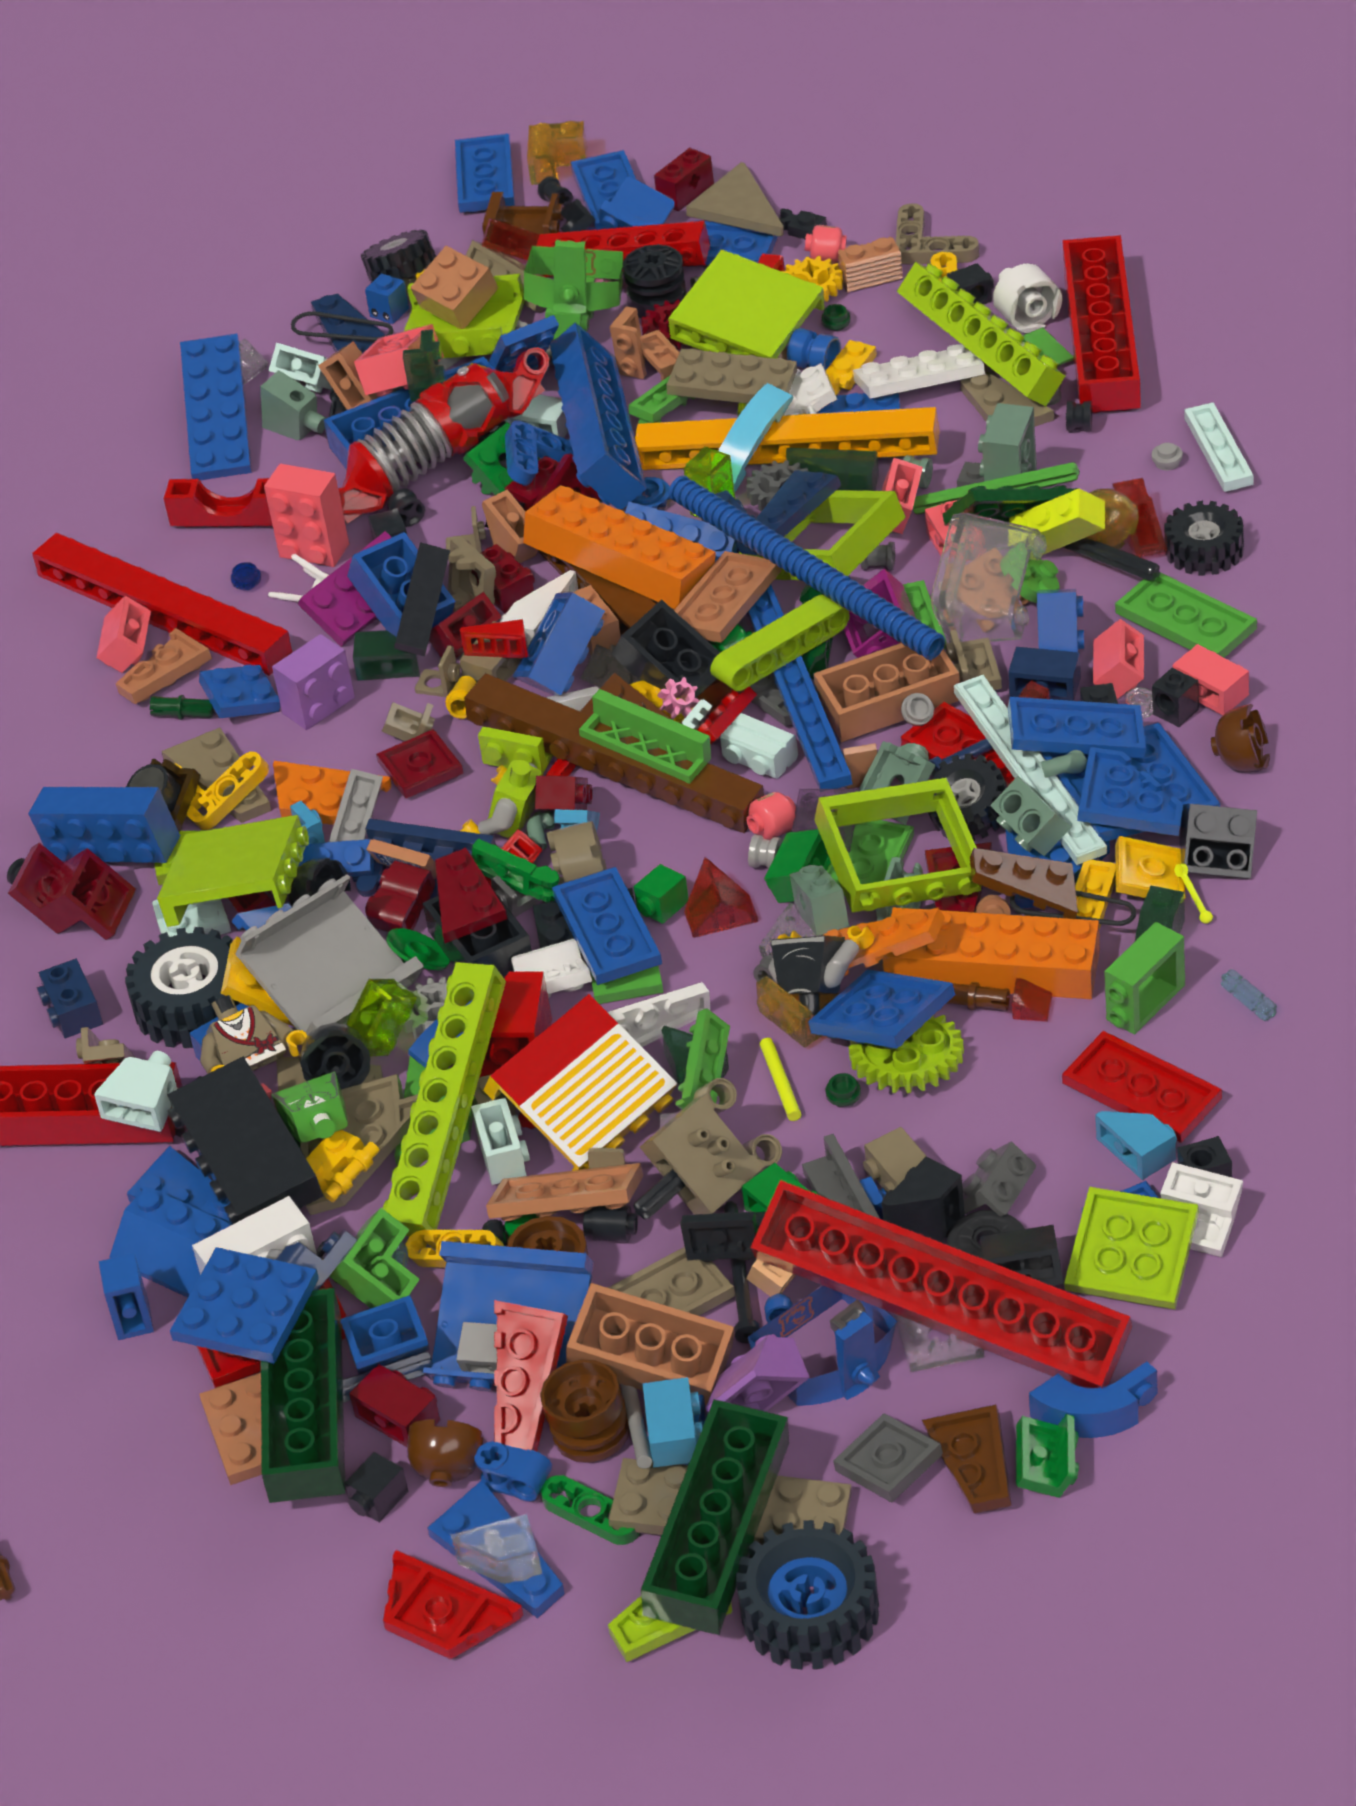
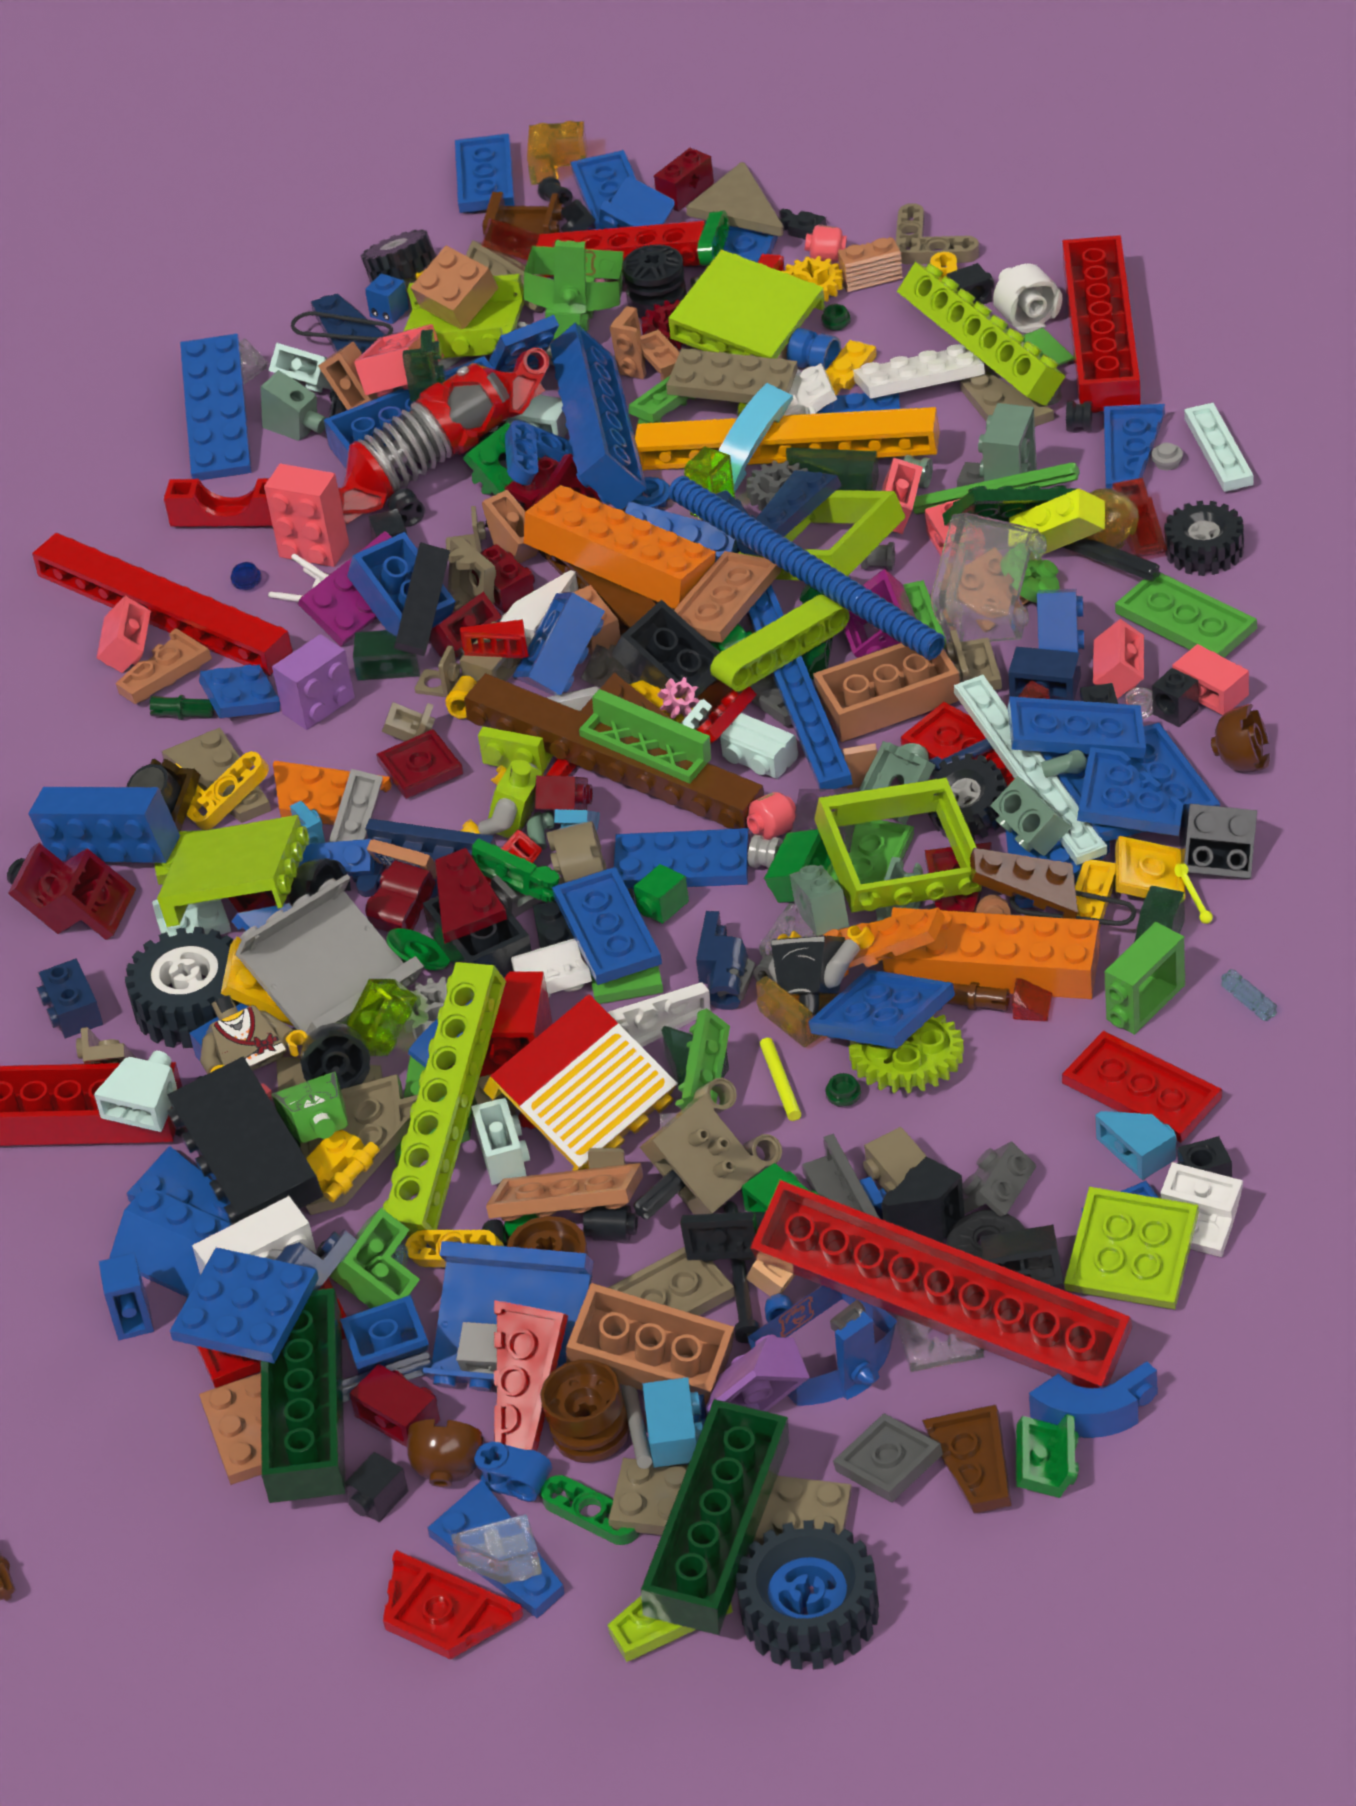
clear red slope [684,857,758,938] -> none
light grey plate [901,693,934,726] -> none
none -> blue plate [614,828,749,890]
none -> dark blue plate [696,911,756,1010]
none -> green beam [698,210,729,266]
none -> blue wing [1104,404,1165,494]

